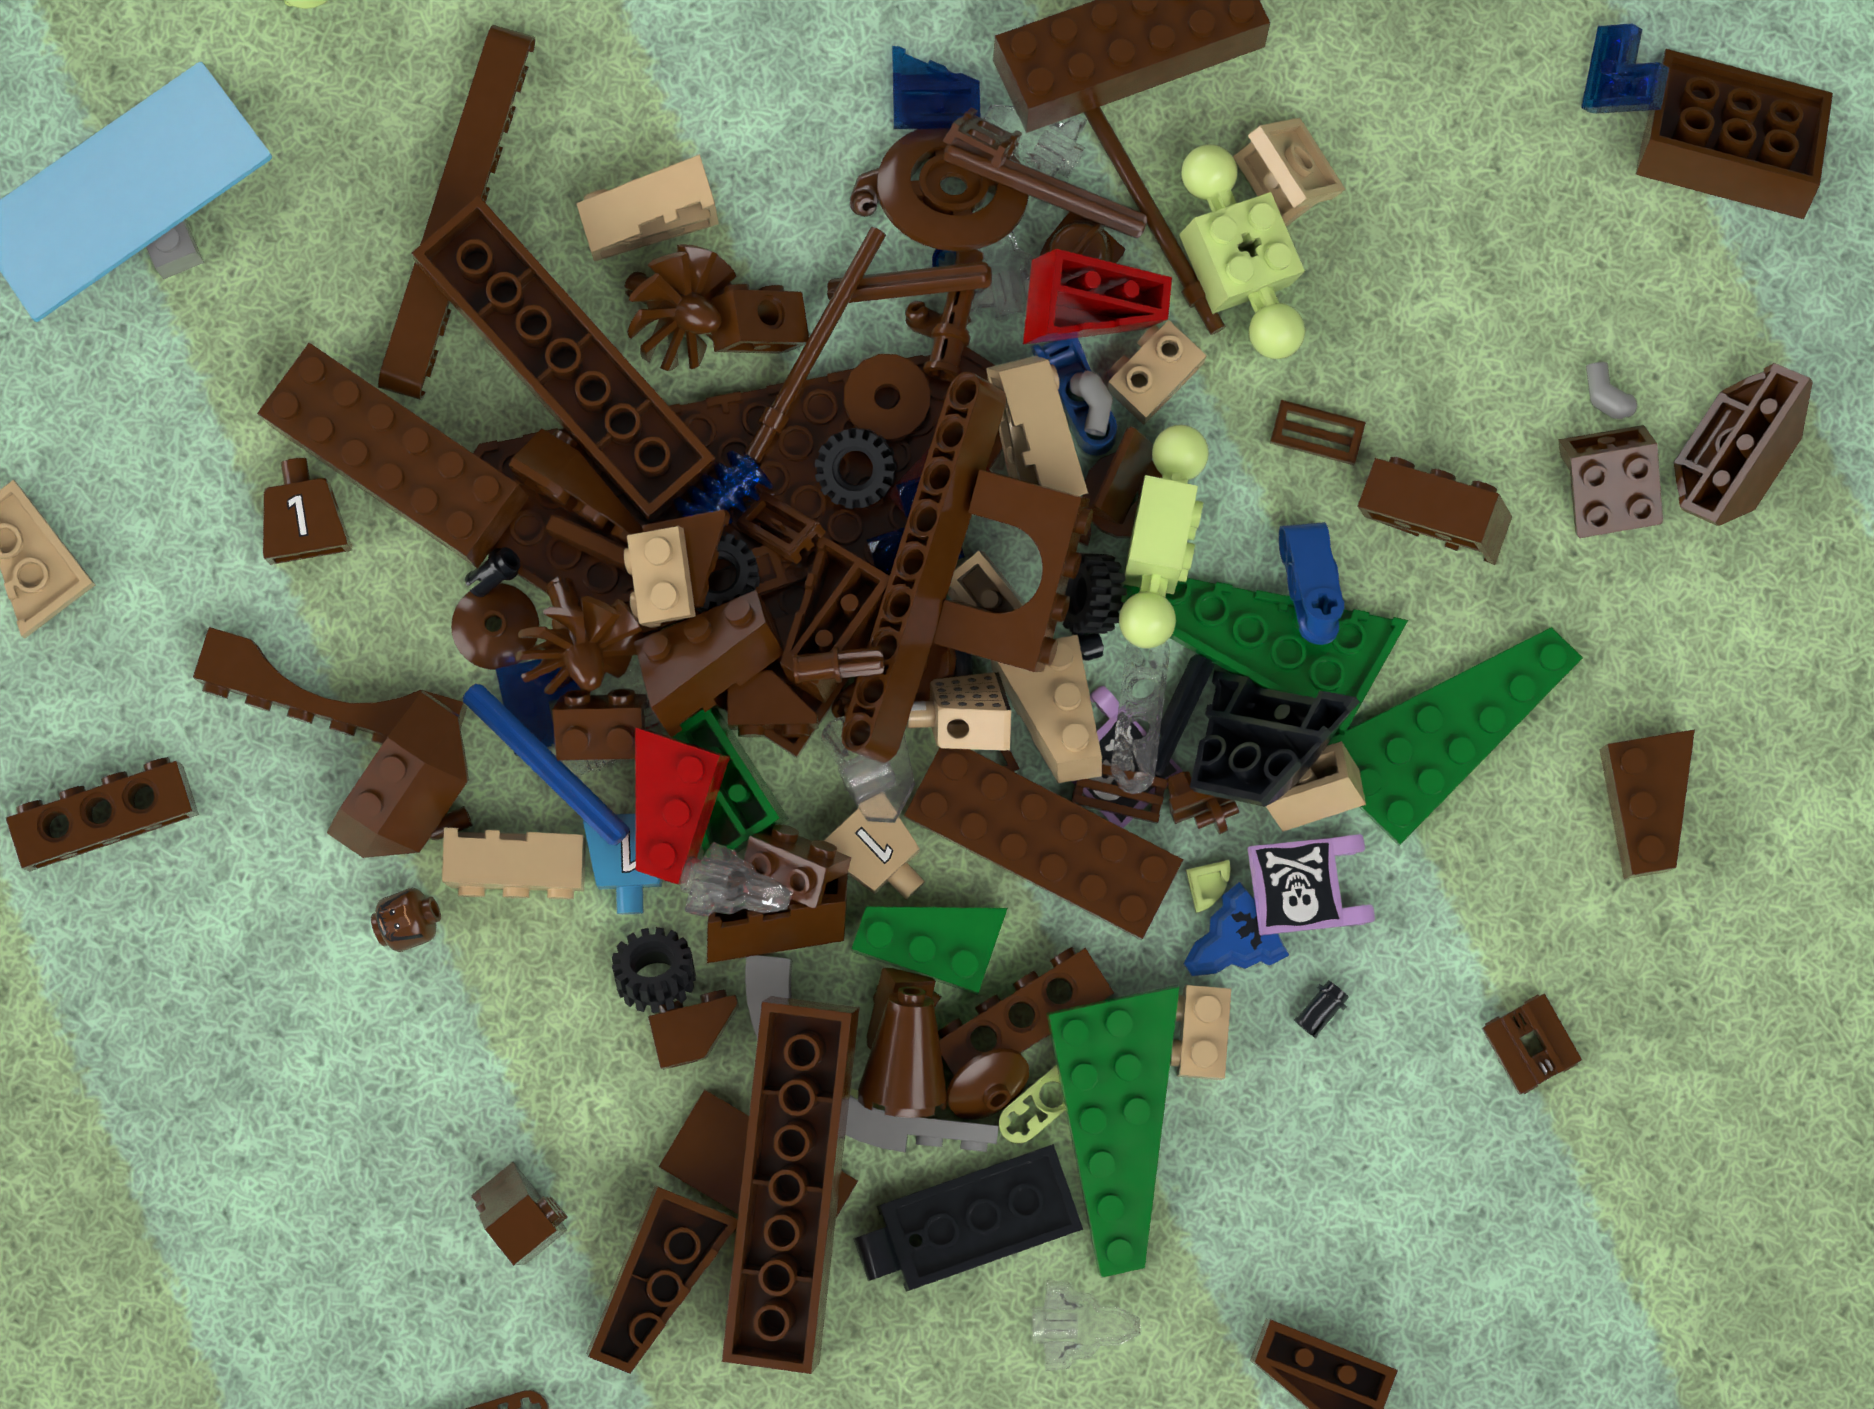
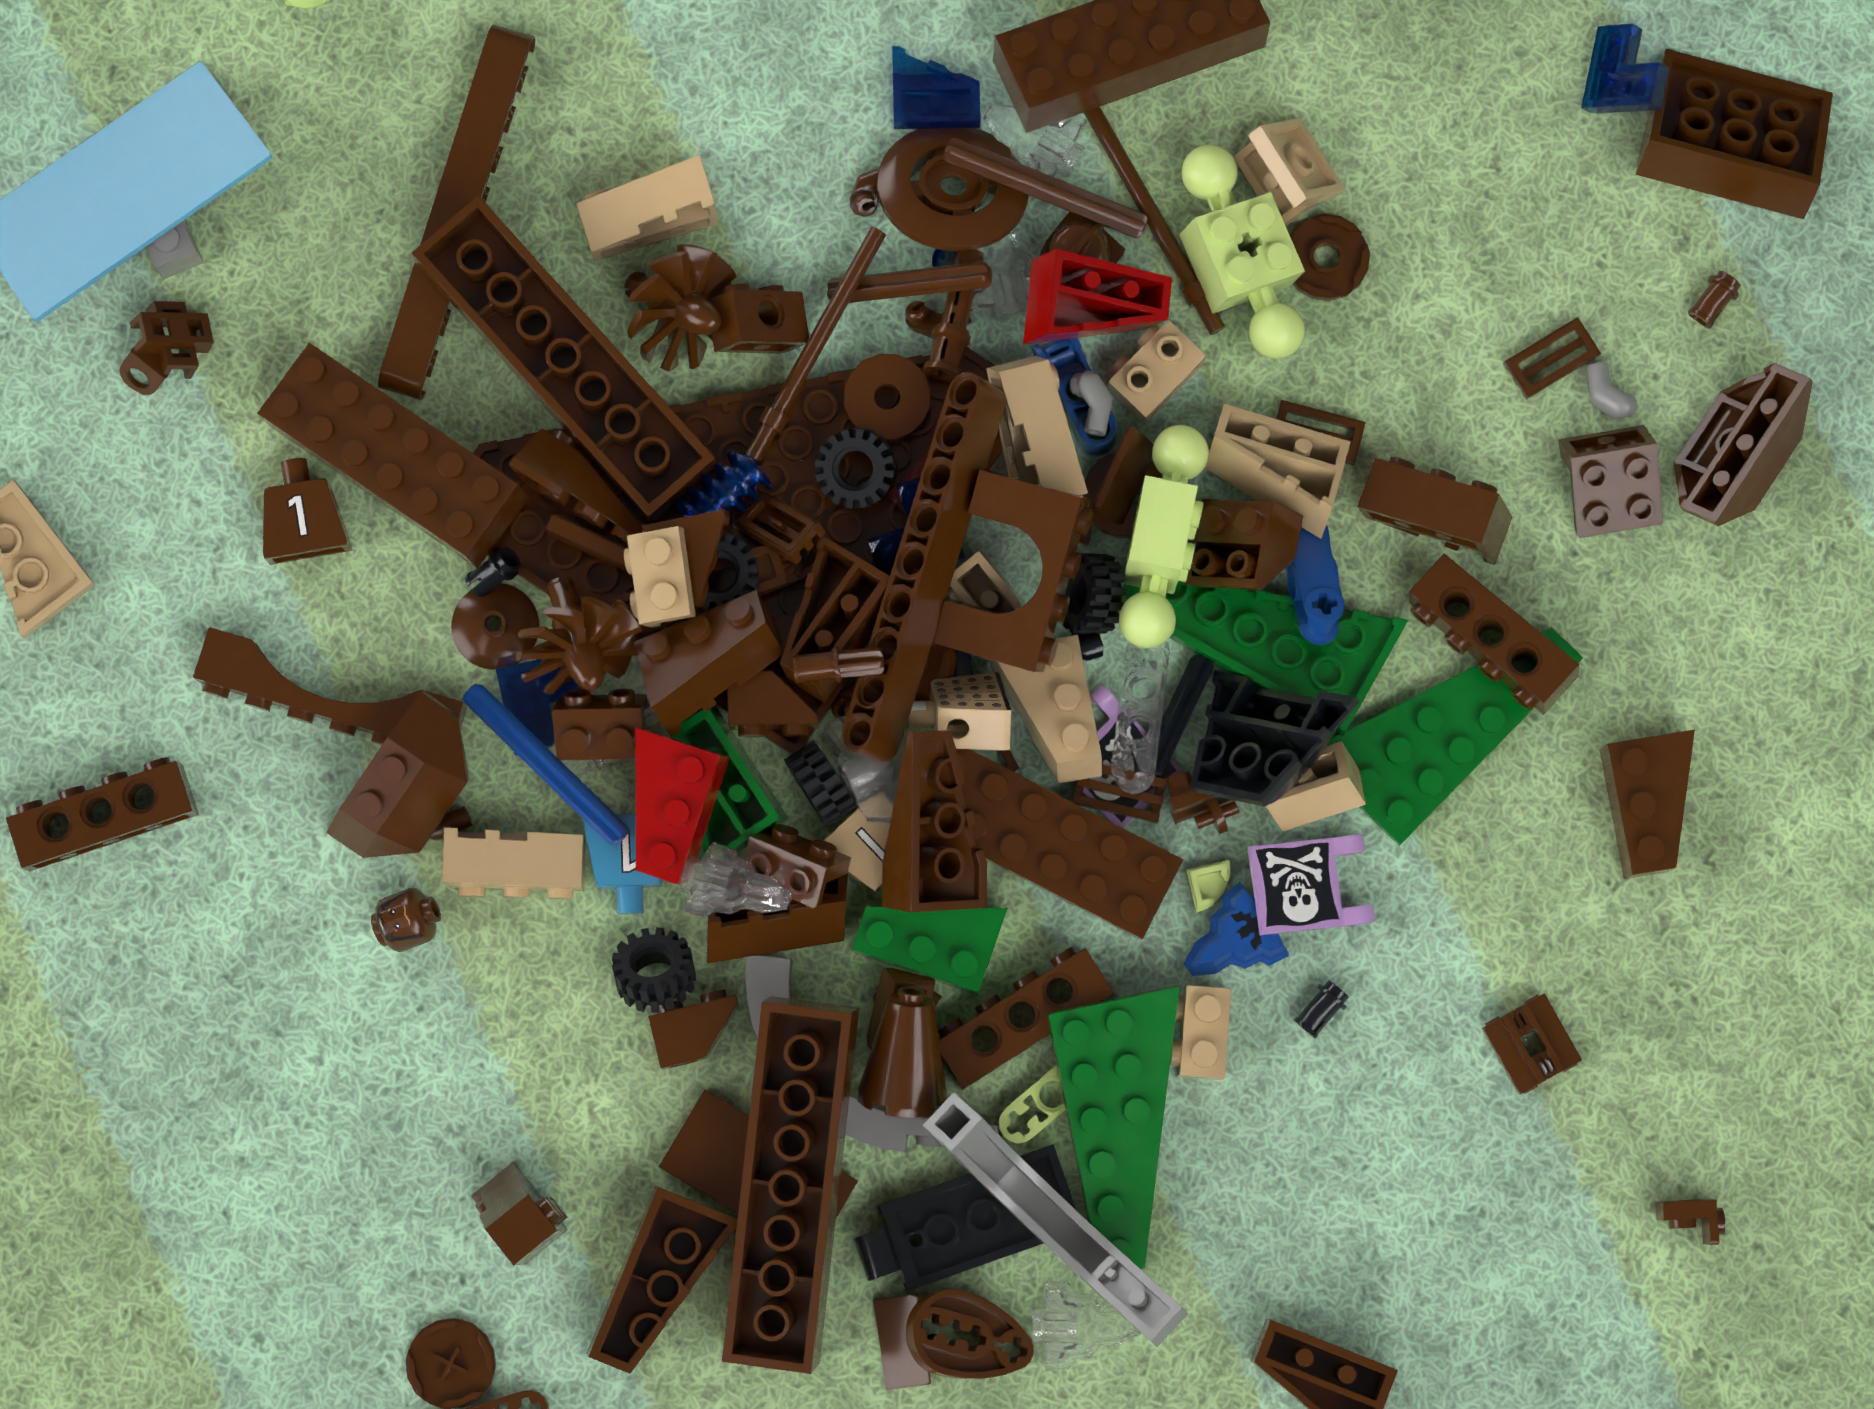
reddish brown piece [943,107,1023,169] -> none
reddish brown dish [947,1048,1029,1120] -> none
none -> reddish brown piece [119,301,214,395]
none -> reddish brown tile [405,1318,496,1409]
none -> black tyre [784,741,857,827]
none -> reddish brown slope [873,1293,931,1390]
none -> reddish brown wedge [882,730,987,913]
none -> reddish brown piece [905,1289,1034,1379]
none -> light grey arch [923,1092,1188,1347]
none -> reddish brown slope [1186,499,1303,590]
none -> tan wedge [1204,404,1351,539]
none -> reddish brown tile [1290,214,1370,301]
none -> reddish brown brick [1409,554,1579,715]
none -> reddish brown tile [1503,317,1601,400]
none -> reddish brown bracket [1655,1199,1726,1245]
none -> reddish brown pin [1688,271,1741,329]

